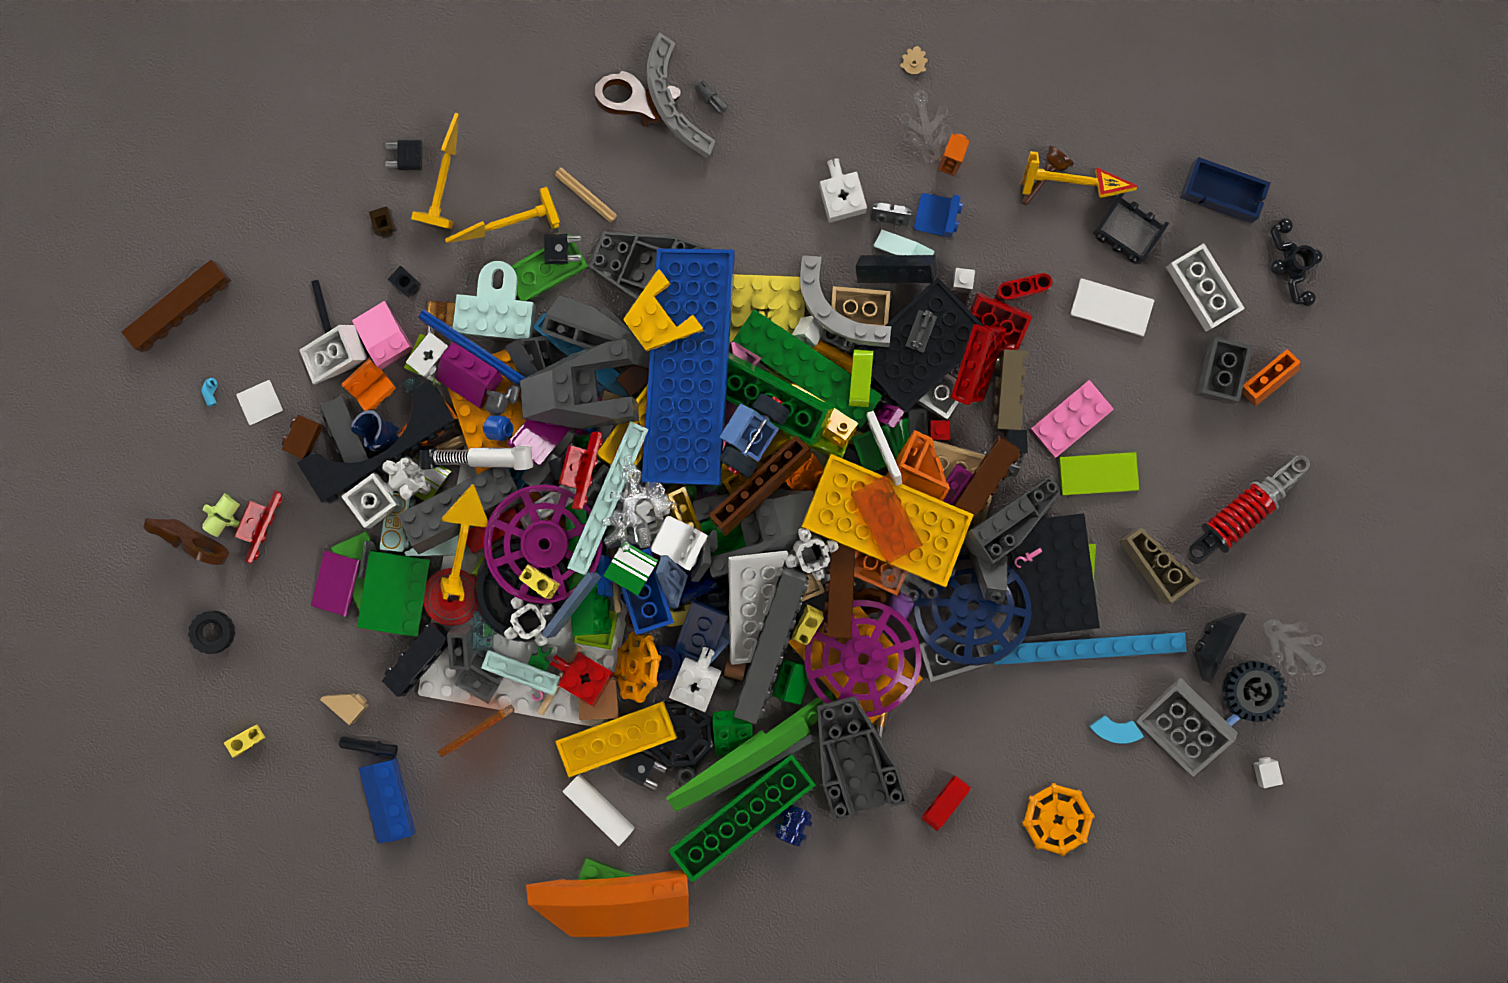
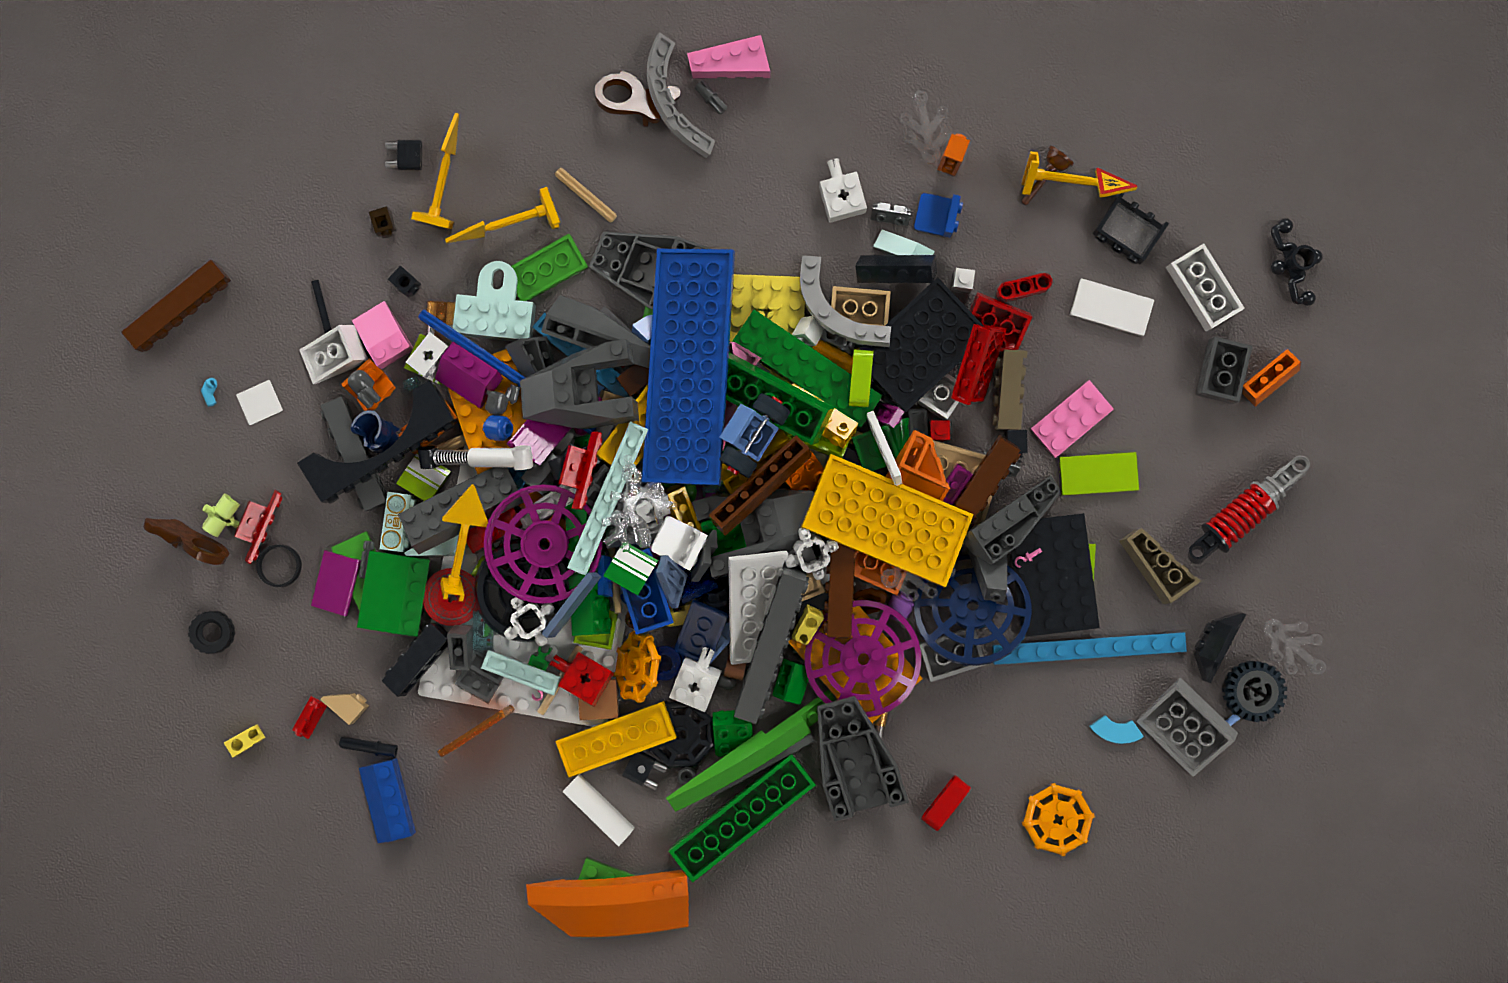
reddish brown slope [281,414,324,459] -> none
white brick [341,473,401,528] -> none
white piece [383,456,431,500] -> none
light yellow leg [519,564,561,599] -> none
black piece [544,234,582,264] -> none
yellow wing [623,269,704,351] -> none
clear blue piece [774,805,813,847] -> none
clear orange tile [851,475,923,564] -> none
tan piece [900,46,928,74] -> none
dark grey hinge [905,310,937,353] -> none
dark blue piece [1180,157,1271,223] -> none
white brick [1253,757,1283,788] -> none
none -> black tyre [256,545,302,587]
none -> red hinge [292,696,327,739]
none -> dark grey piece [348,370,381,409]
none -> bright pink wedge [687,35,770,78]

